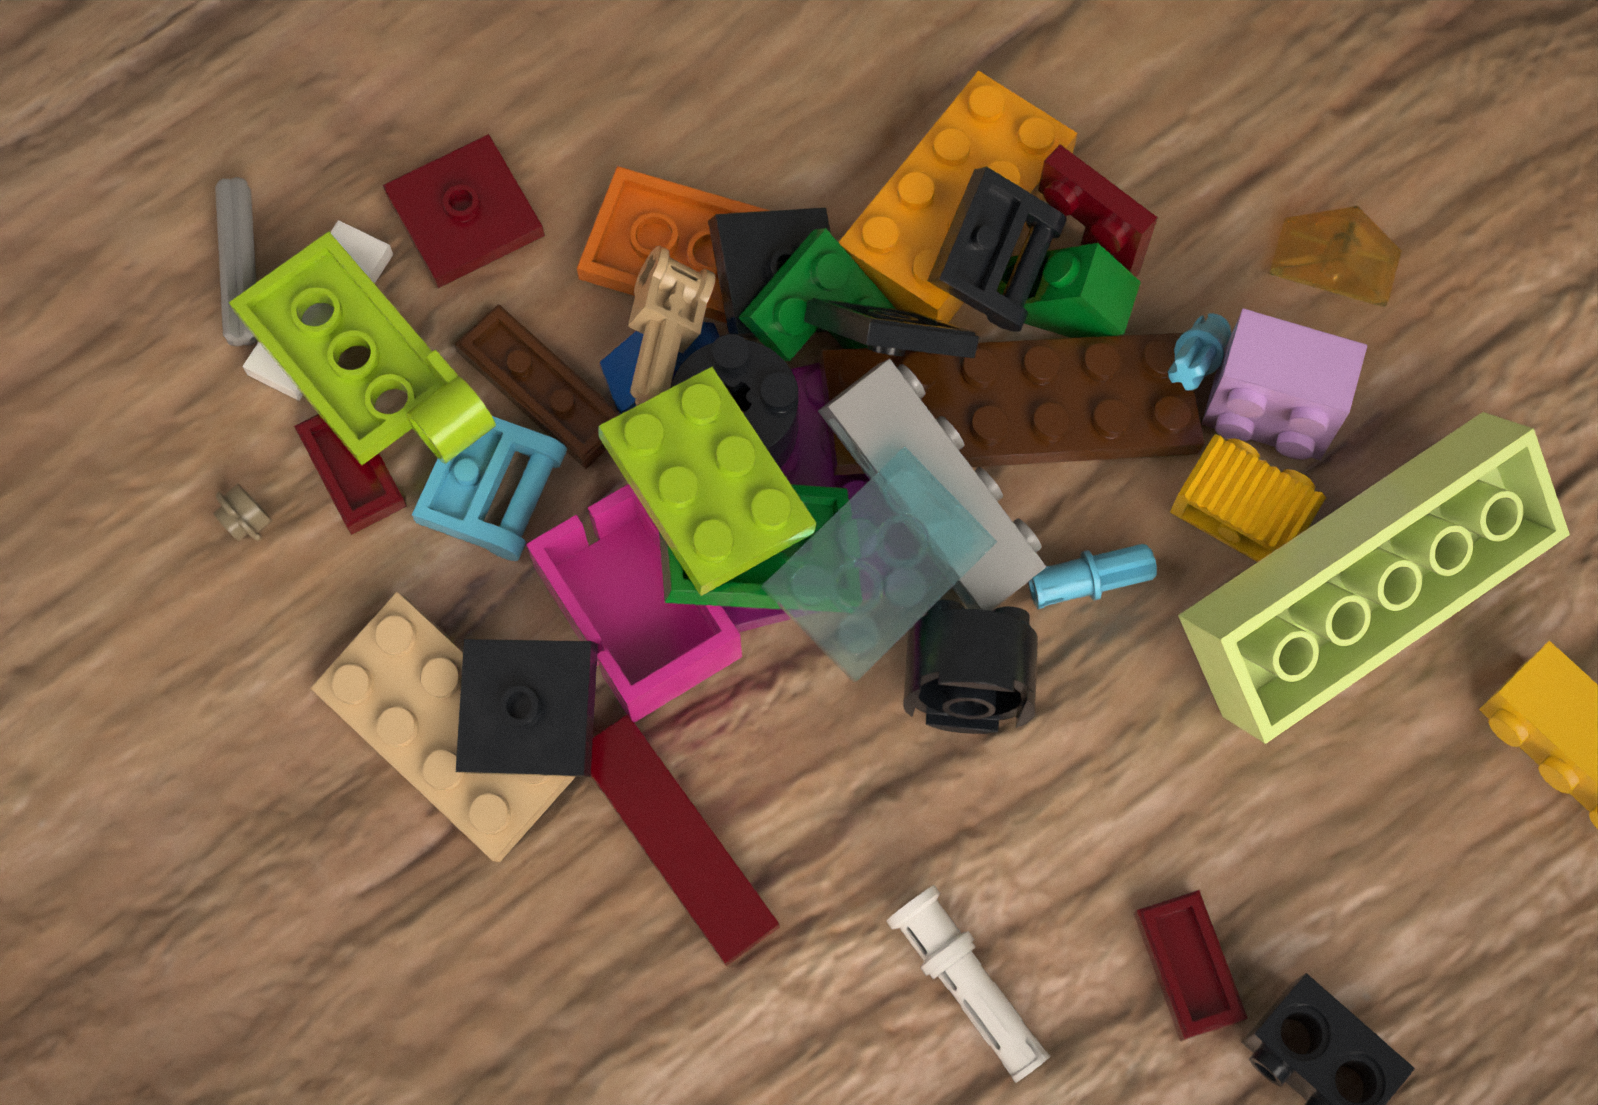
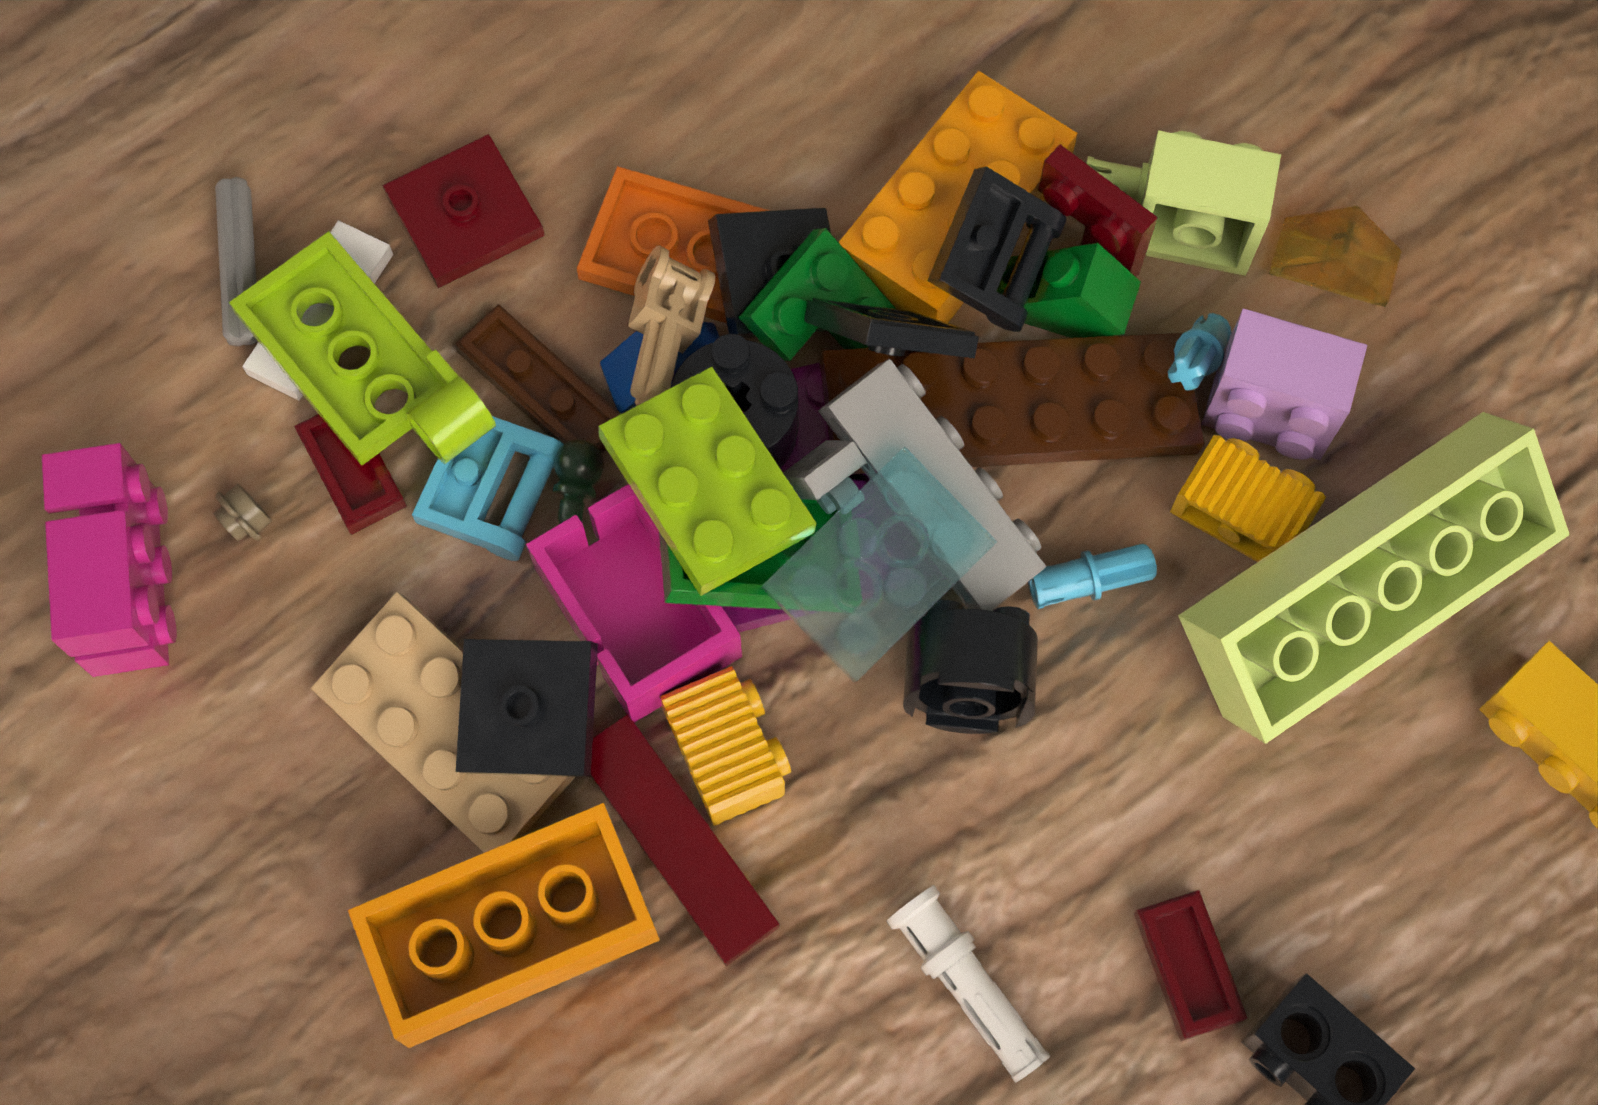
none -> dark pink piece [42,443,177,677]
none -> light orange brick [348,803,660,1048]
none -> clear green bar [552,439,604,526]
none -> yellow brick [660,666,791,826]
none -> light grey tile [783,440,867,515]
none -> yellowish green brick [1086,130,1281,276]

